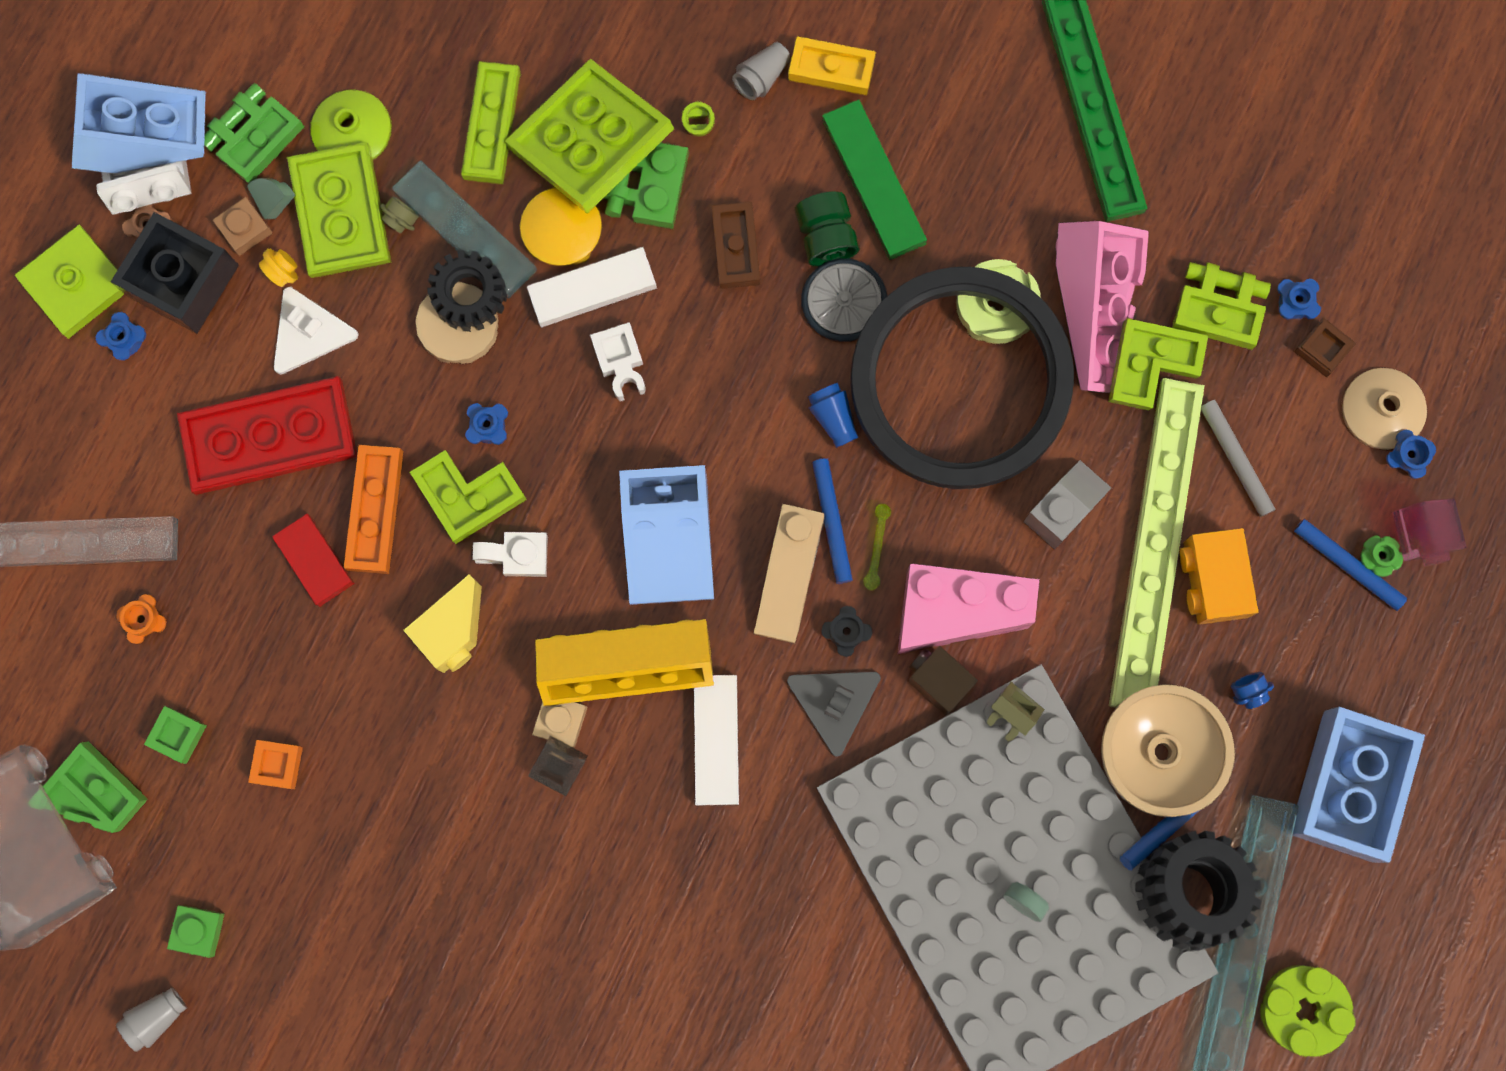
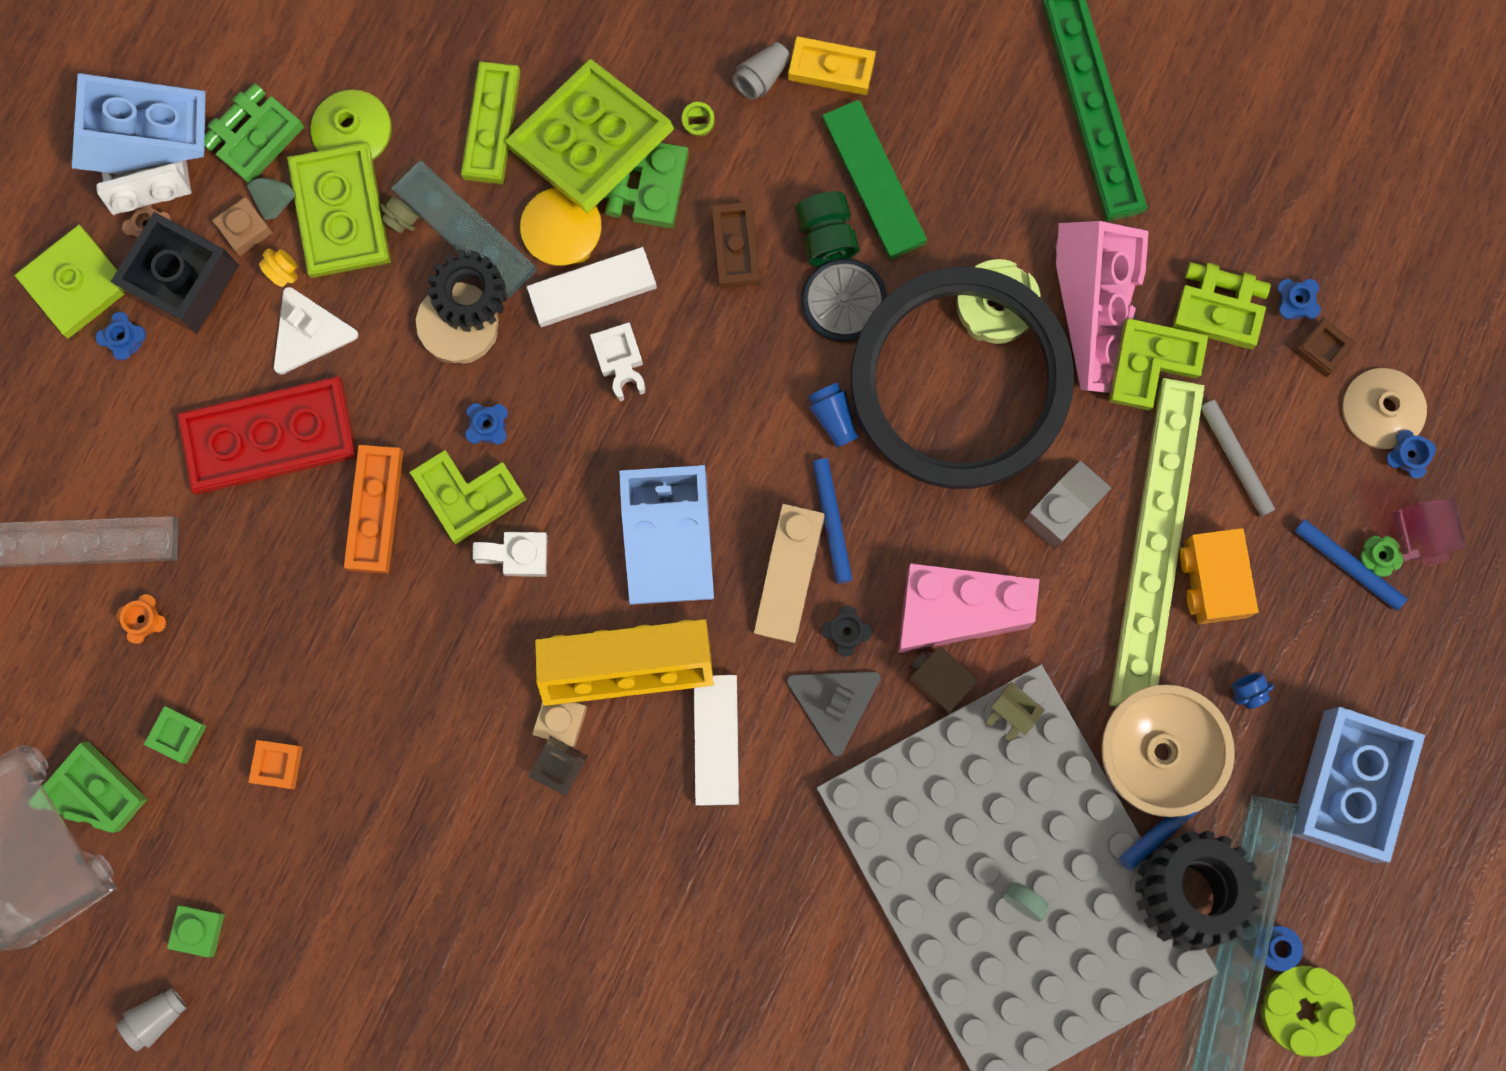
red tile [272,514,355,607] -> none
light yellow slope [403,574,482,673] -> none
clear neon green hinge [864,504,891,590] -> none
none -> blue plate [1257,926,1303,971]

